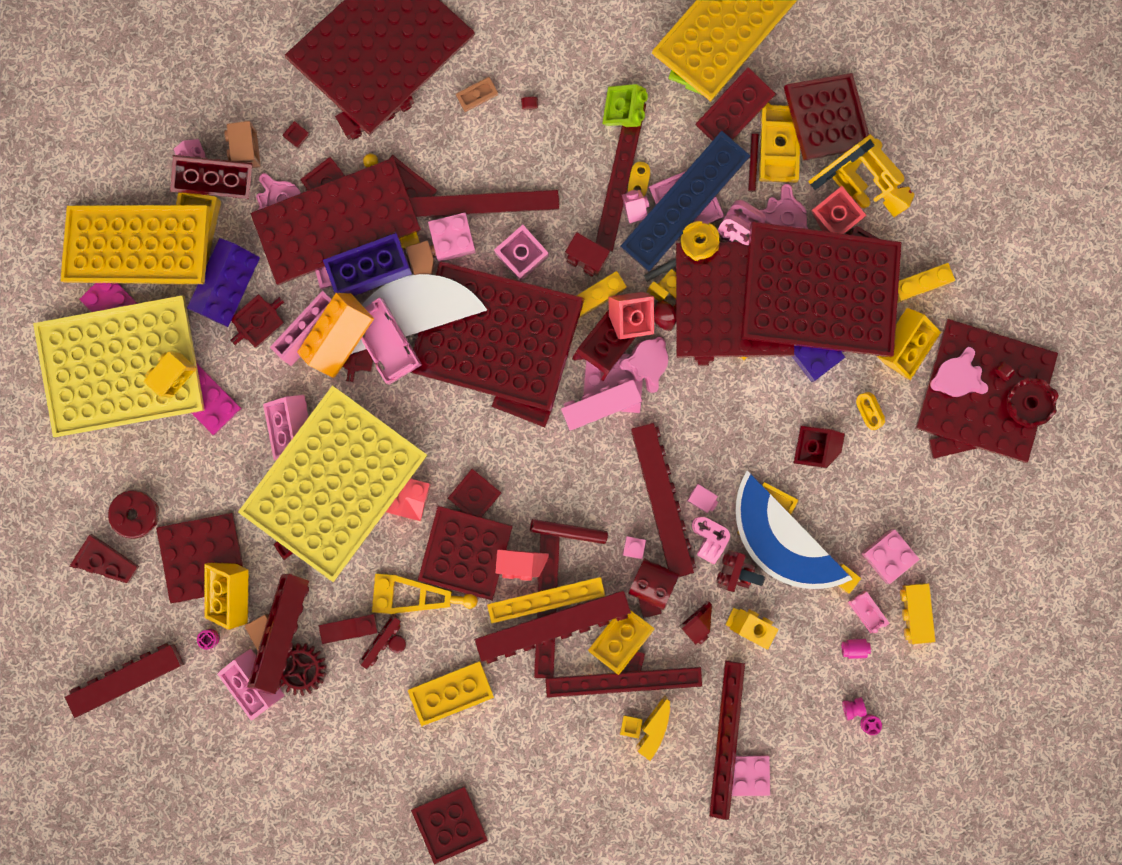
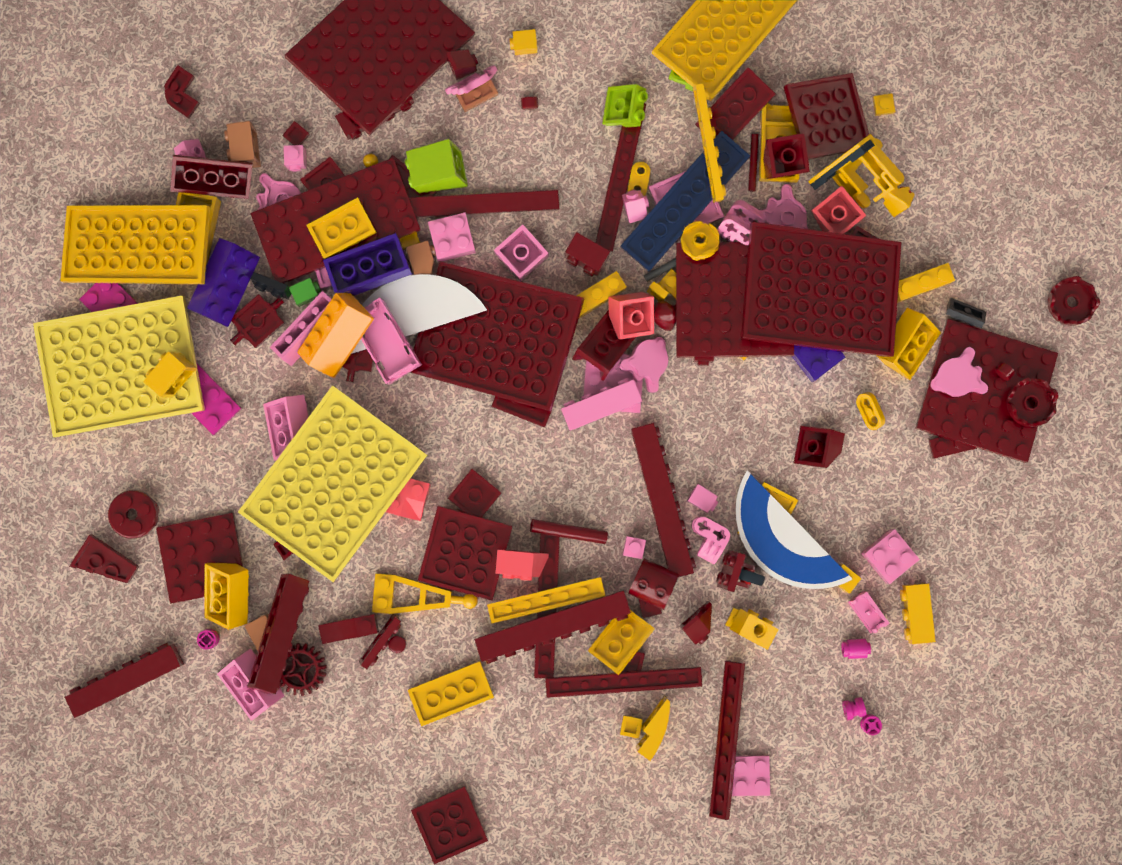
none -> dark red plate [164,65,200,119]
none -> black plate [250,272,292,300]
none -> bright pink brick [284,145,307,172]
none -> bright green brick [289,278,321,307]
none -> yellow plate [307,198,377,259]
none -> lime slope [405,139,468,193]
none -> bright pink tile [445,65,497,95]
none -> dark red slope [446,49,479,80]
none -> yellow brick [509,29,538,55]
none -> yellow plate [693,83,726,203]
none -> dark red slope [763,133,810,179]
none -> yellow plate [873,93,896,116]
none -> black plate [946,298,986,328]
none -> dark red plate [1047,276,1100,326]

